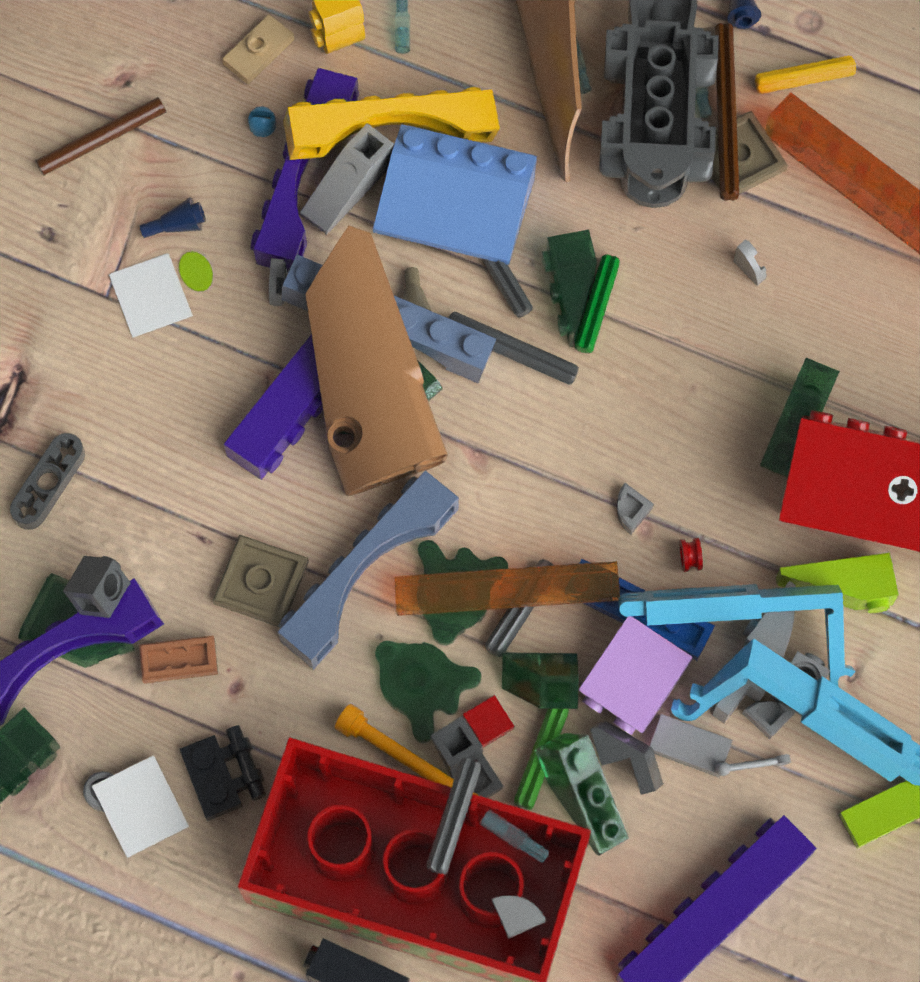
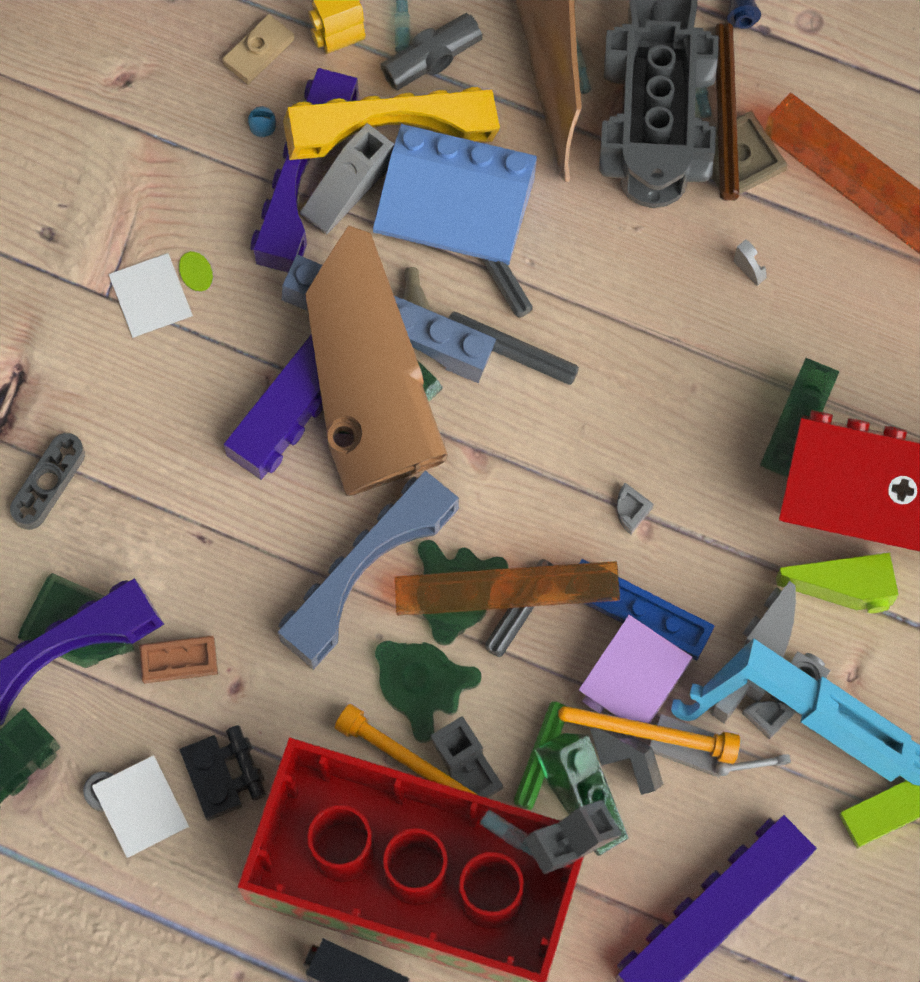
reddish brown piece [35,97,166,176] -> none
dark grey brick [63,556,130,618] -> none
dark blue cone [140,197,206,238] -> none
dark tan tile [213,535,309,627] -> none
light grey tile [269,258,288,306] -> none
dark grey axle [427,758,481,874] -> none
red tile [463,695,515,748] -> none
light grey tile [492,896,546,938] -> none
clear green slope [502,652,579,709] -> none
clear green slope [541,229,597,347] -> none
green axle [575,254,620,354] -> none
medium azure hinge [619,584,856,686] -> none
red bush [679,538,703,572] -> none
yellow axle [755,55,856,94] -> none
none -> dark grey piece [381,13,482,91]
none -> dark grey slope [524,800,622,874]
none -> light orange piece [558,706,740,764]

